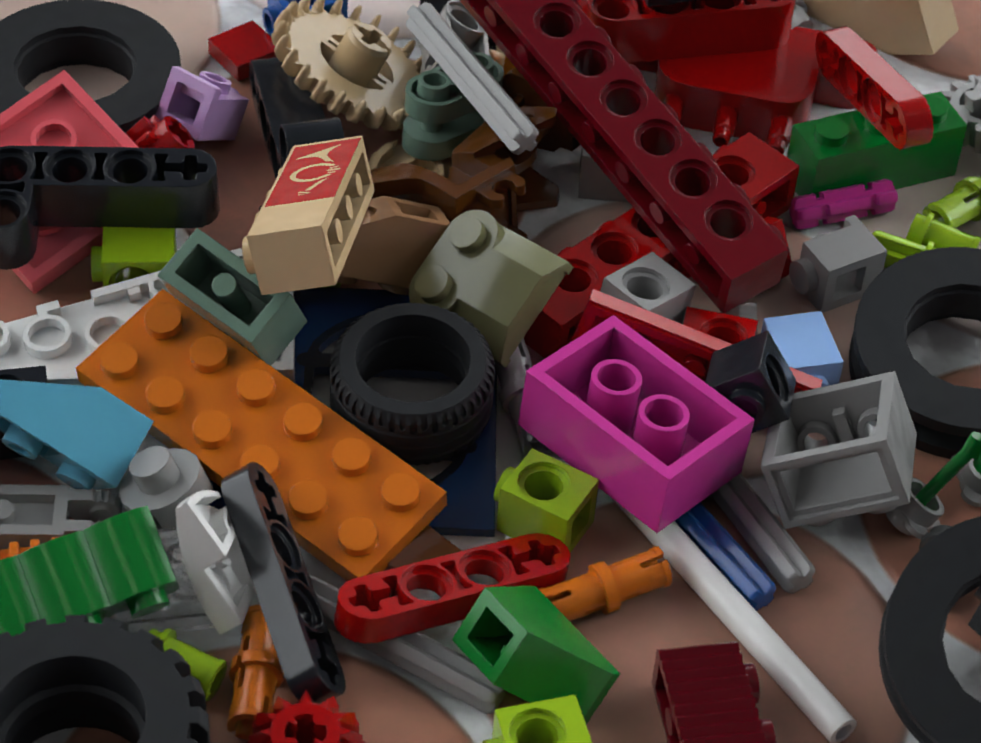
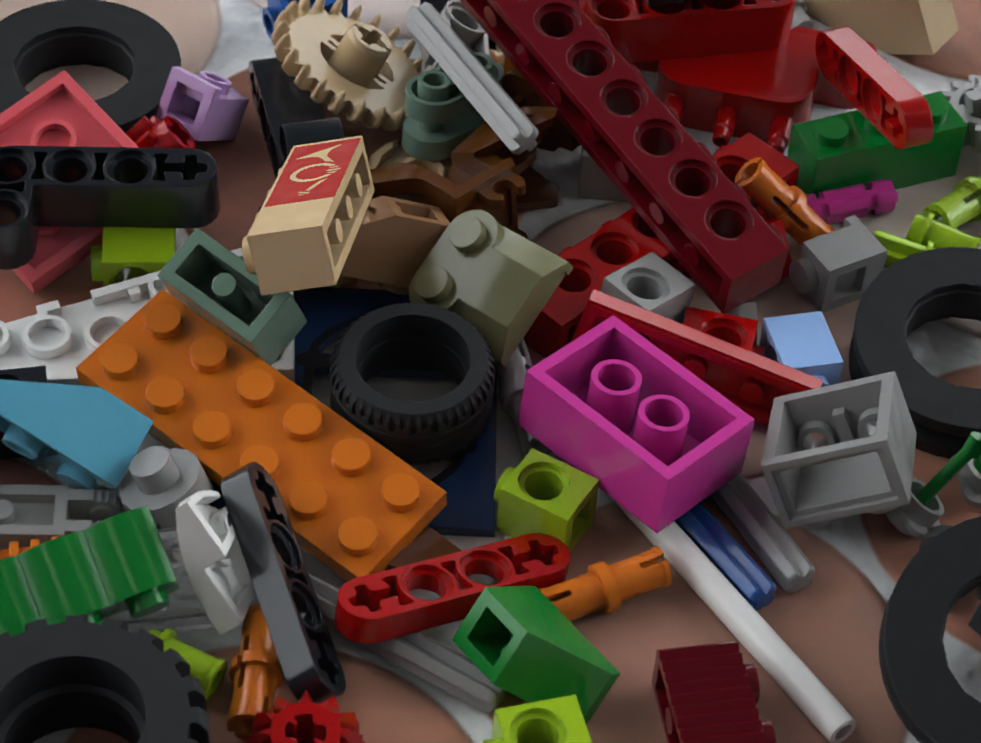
red tile [208,20,276,82] -> none
black brick [705,331,796,433] -> none
none -> orange pin [735,157,835,246]

